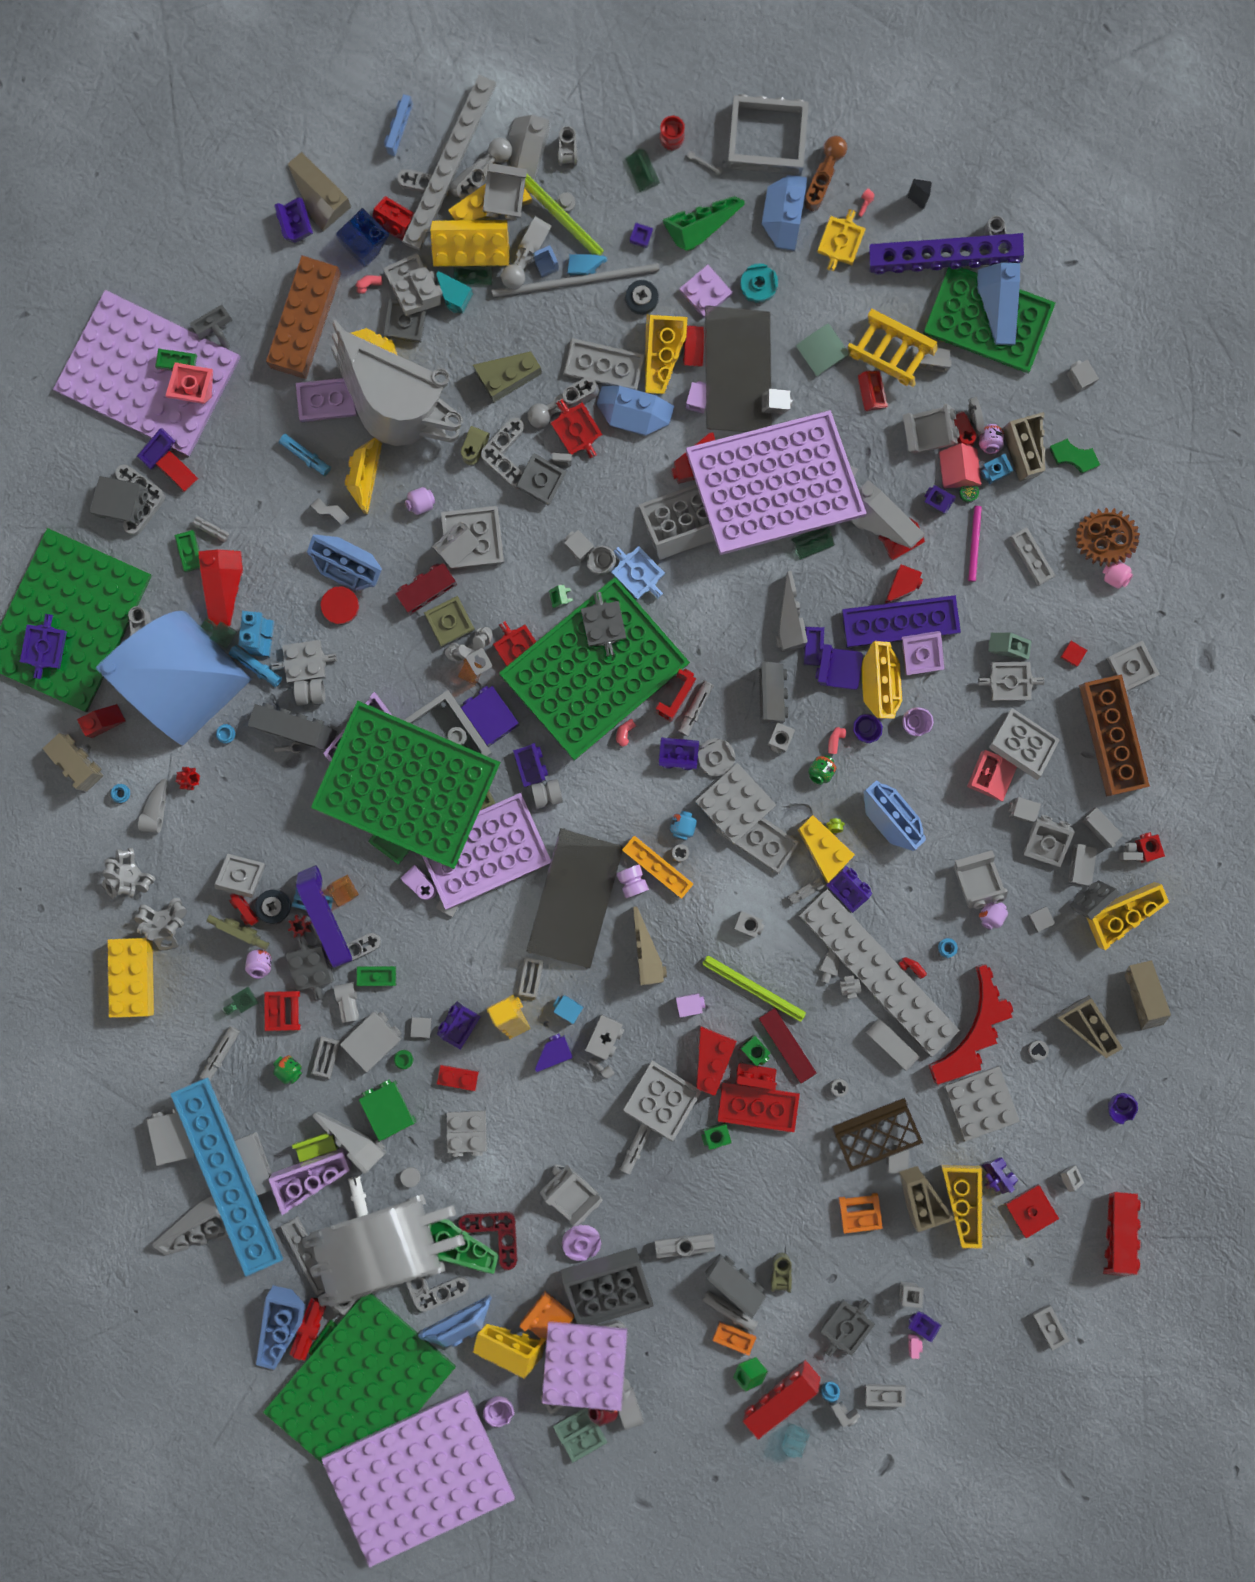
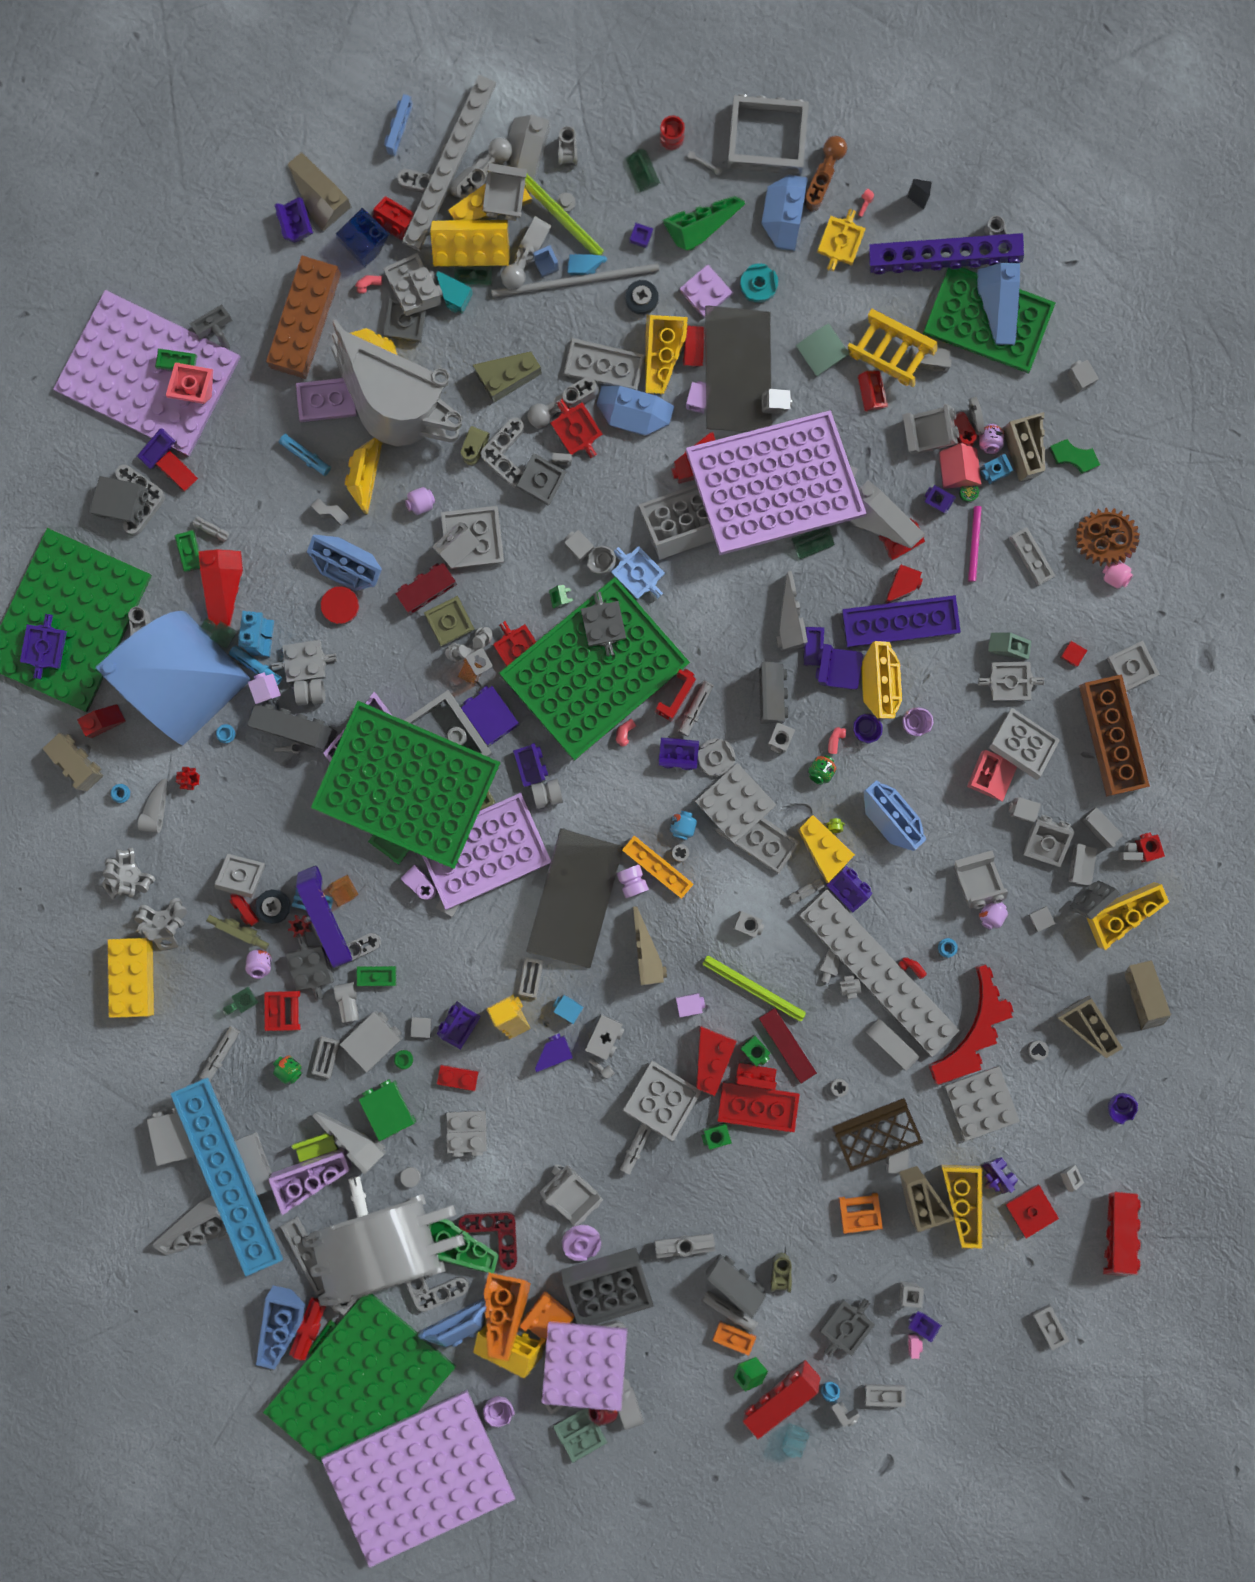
lavender plate [902,631,944,675] -> none
none -> lavender brick [248,672,281,704]
none -> orange wedge [484,1273,531,1361]

